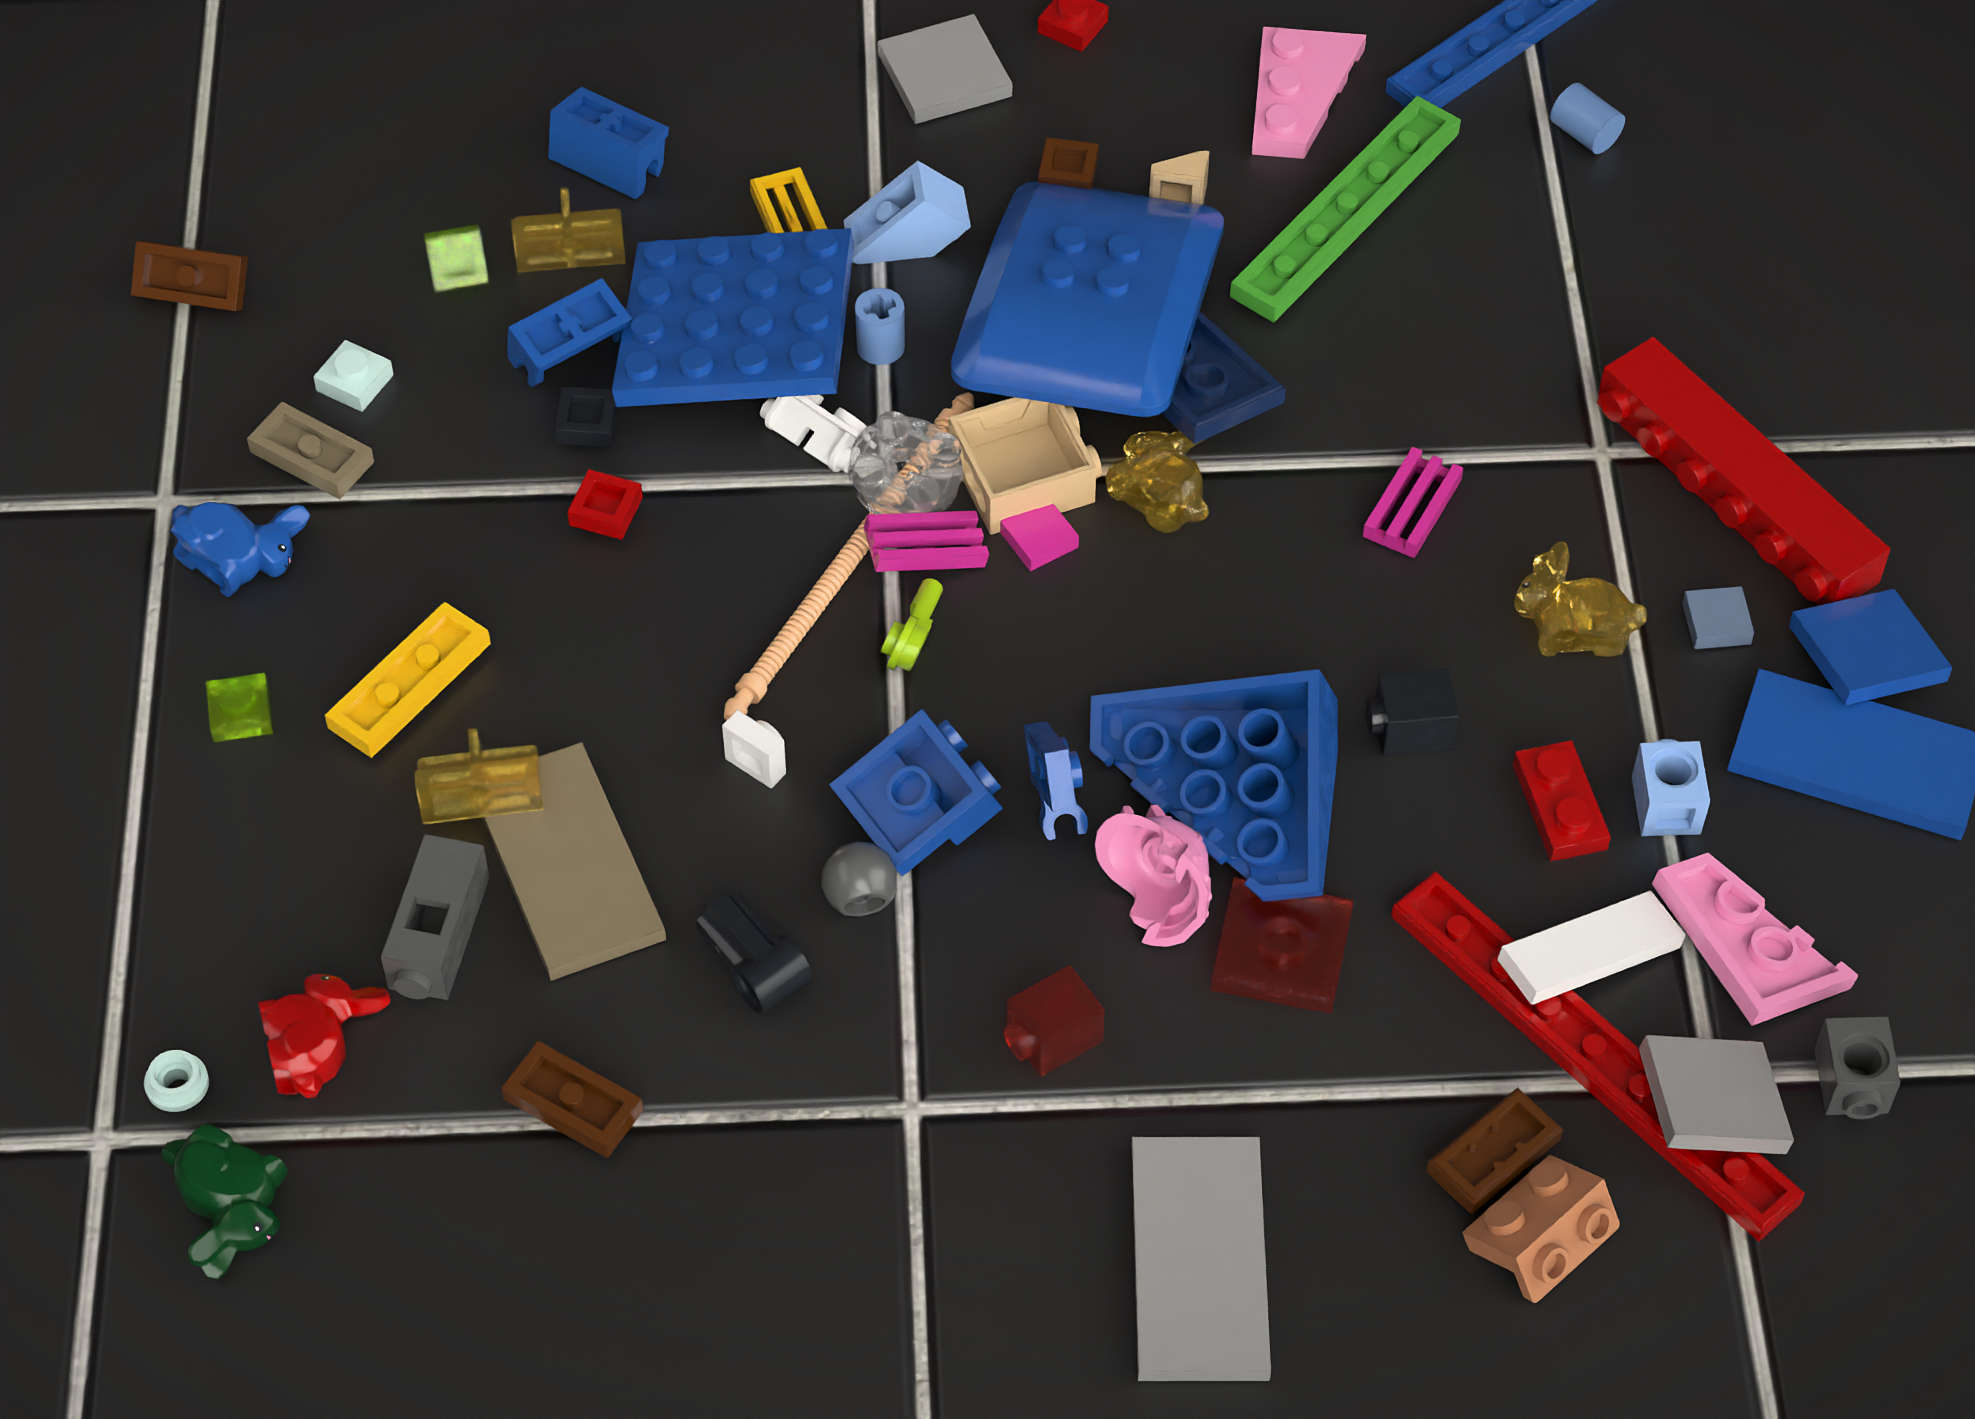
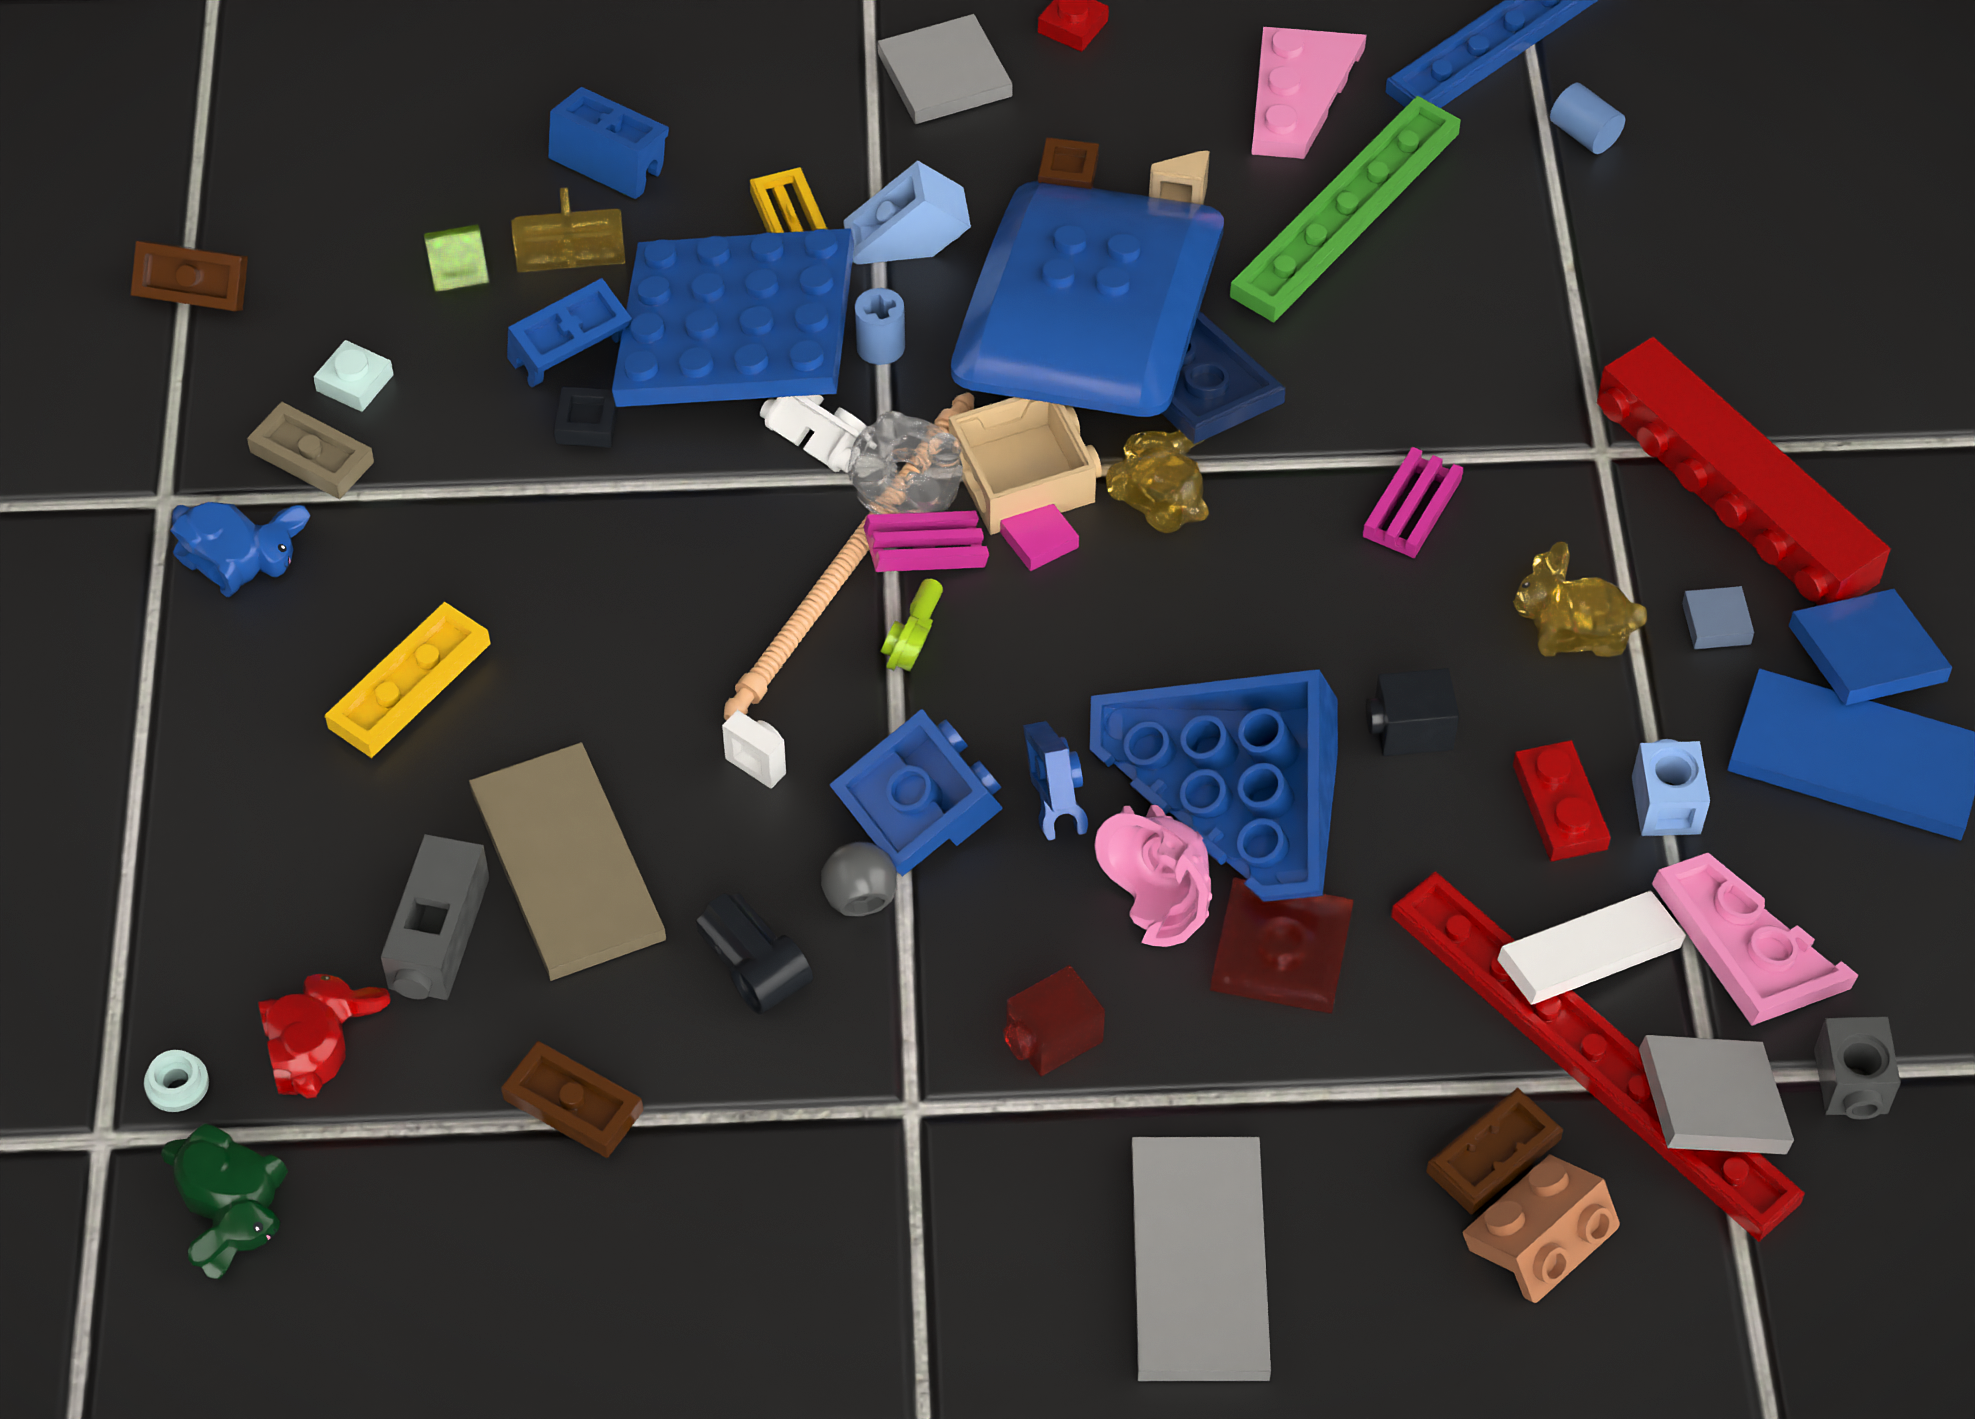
clear neon green plate [206,673,273,742] -> none
clear yellow panel [414,728,544,824] -> none
red plate [567,469,643,540] -> none

